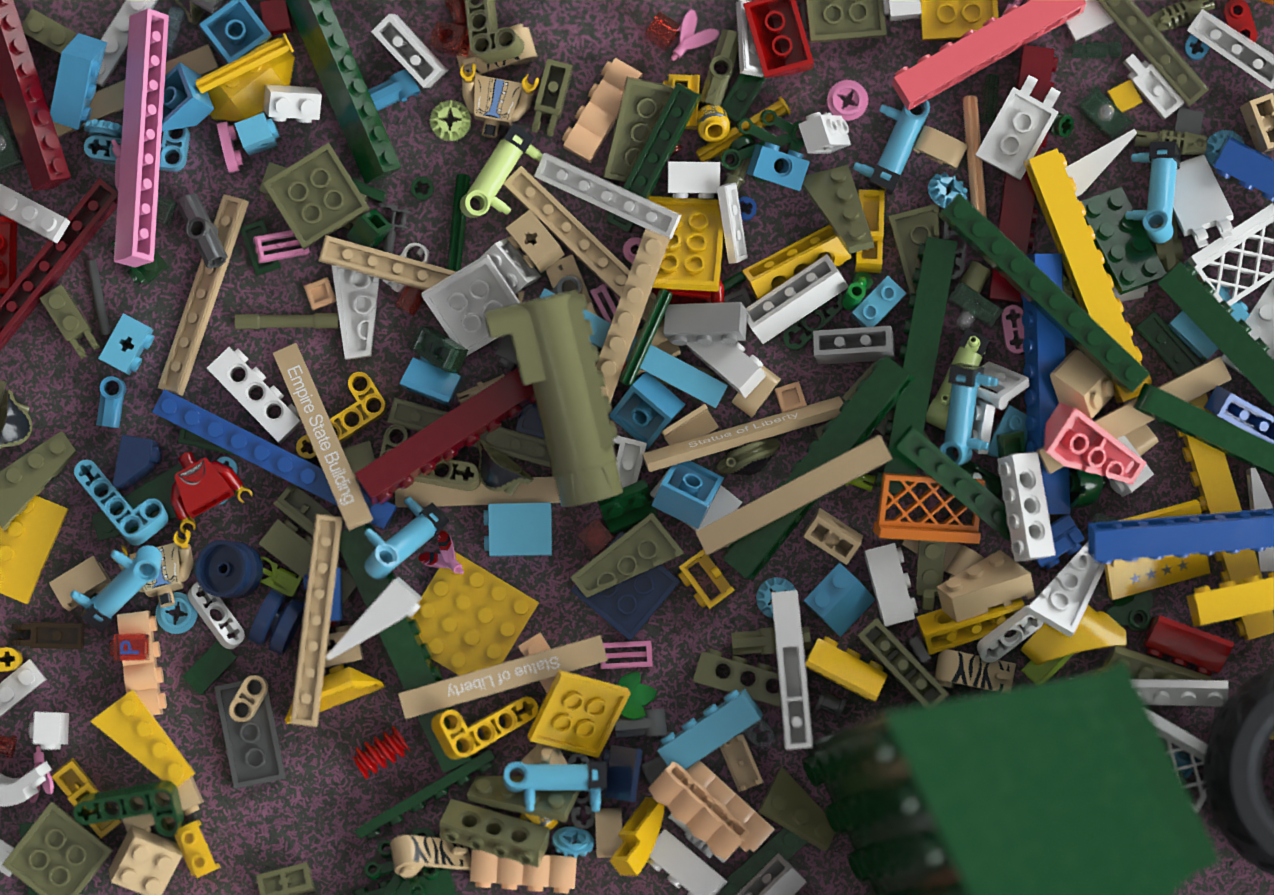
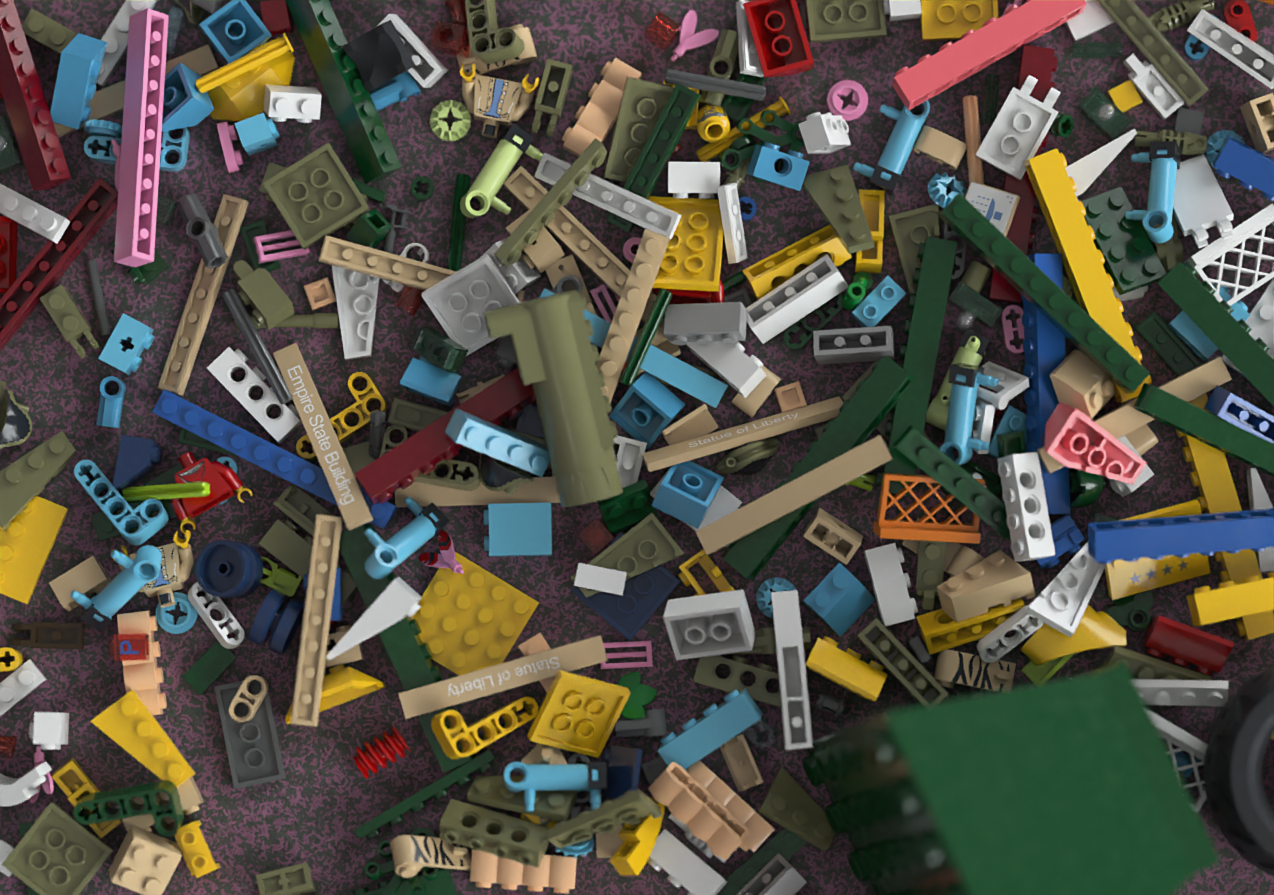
none -> lime axle [122,482,210,502]
none -> dark grey axle [223,289,293,404]
none -> olive hinge [233,260,295,330]
none -> black brick [343,20,416,92]
none -> dark grey axle [369,409,386,459]
none -> medium azure brick [445,409,550,477]
none -> olive plate [494,138,607,268]
none -> olive wing [546,790,663,849]
none -> white sticker [574,563,627,595]
none -> white brick [663,590,756,660]
none -> dark grey axle [664,69,766,101]
none -> white tile [965,181,1020,236]

